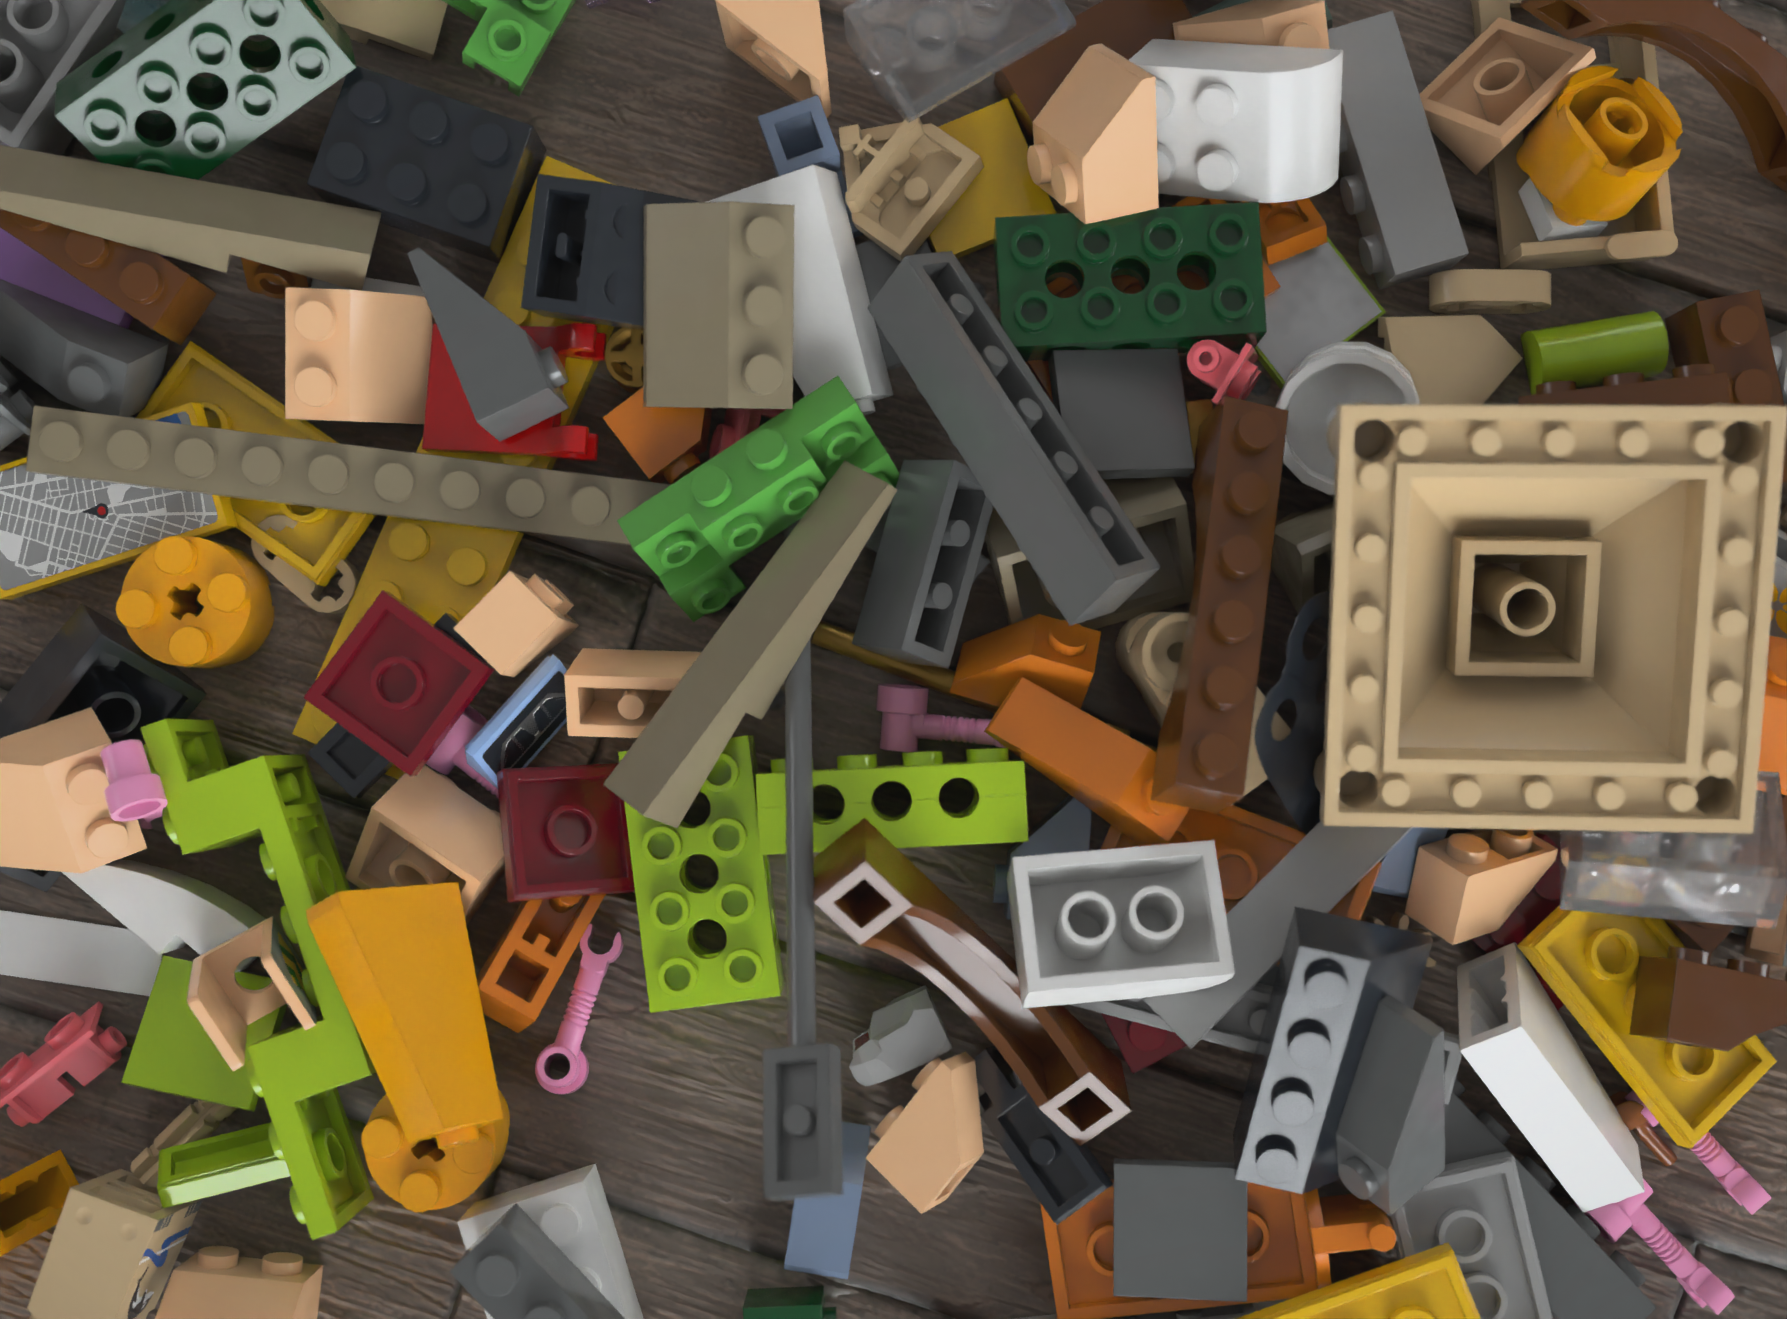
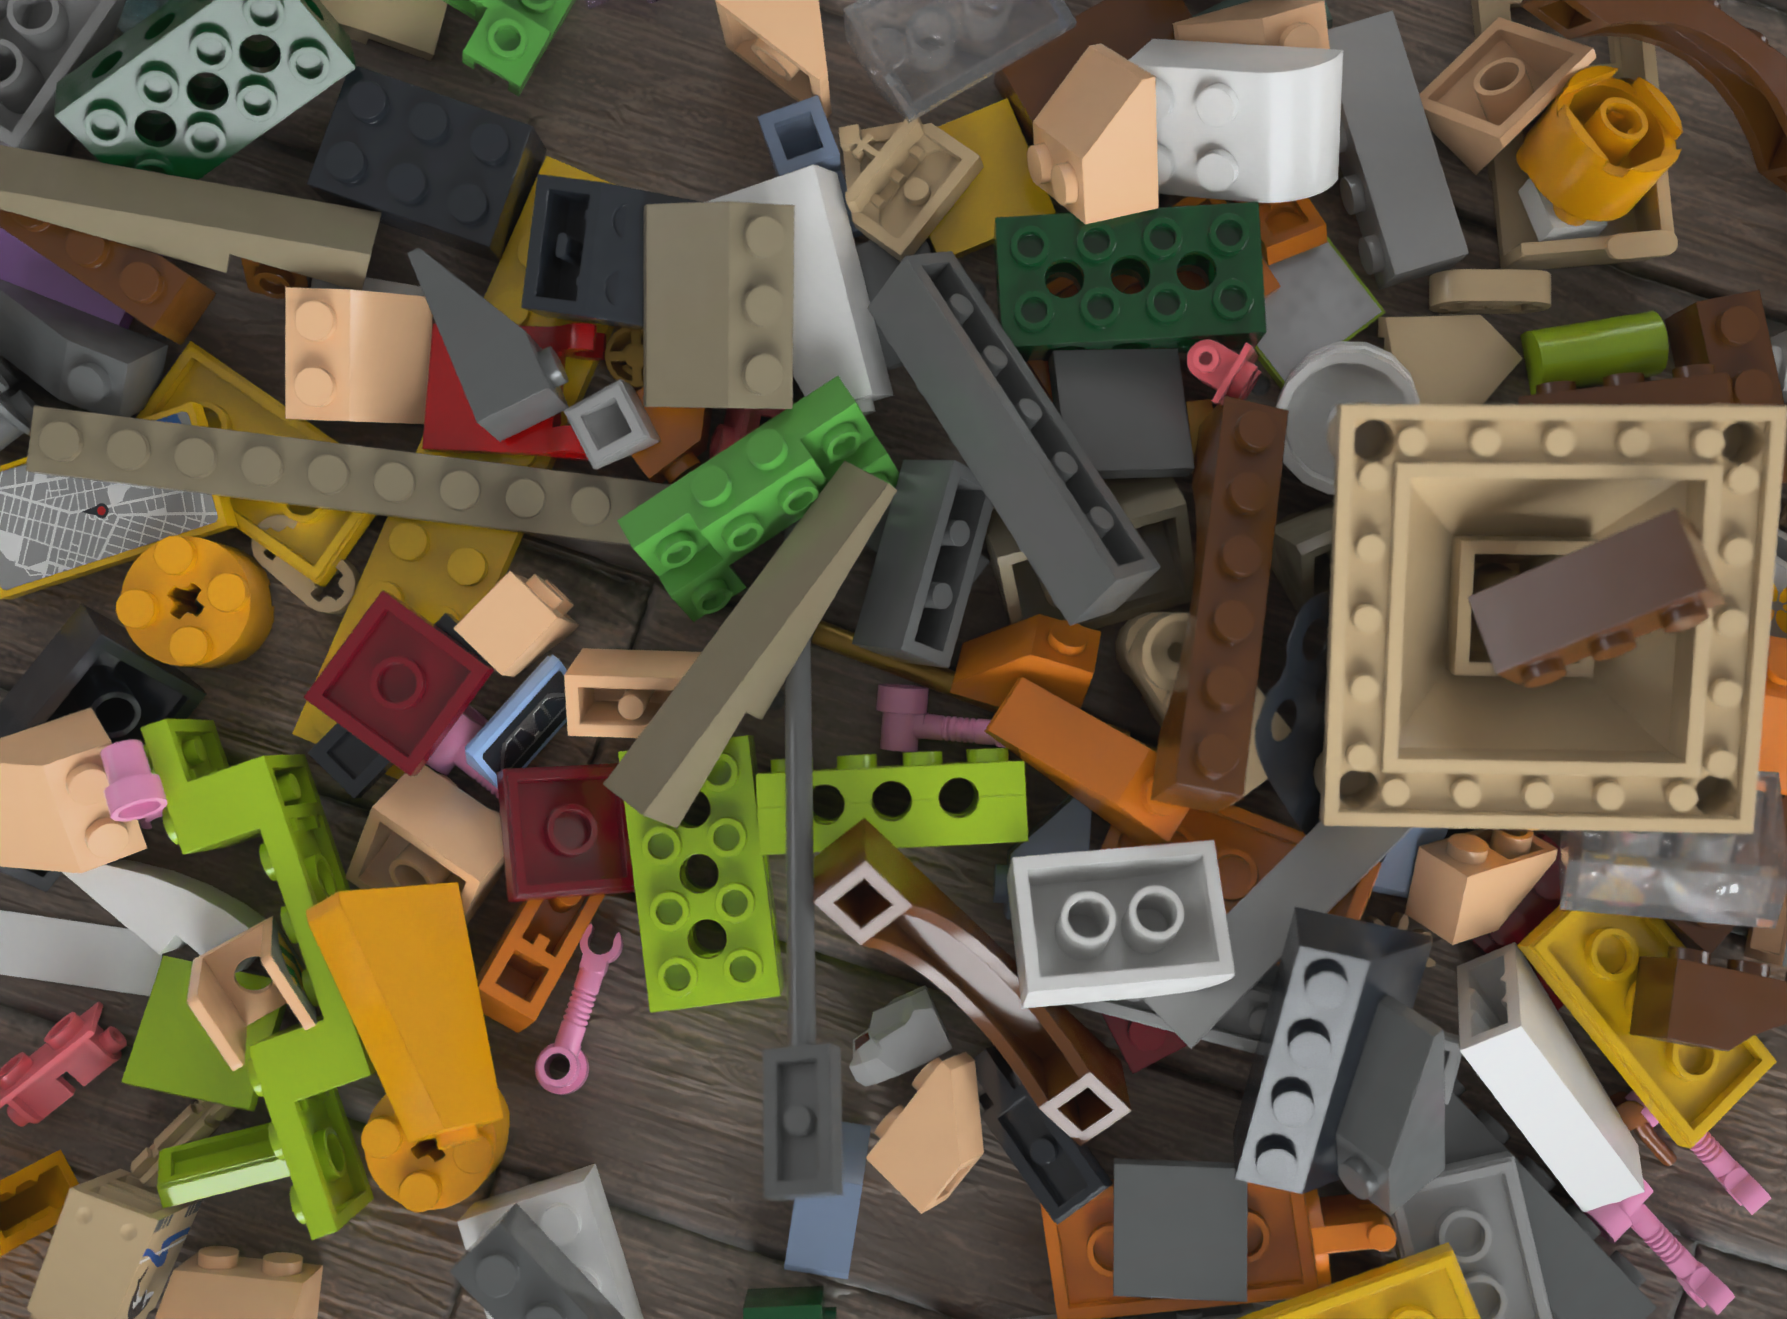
none -> light grey slope [564,379,661,469]
none -> reddish brown brick [1468,508,1726,688]

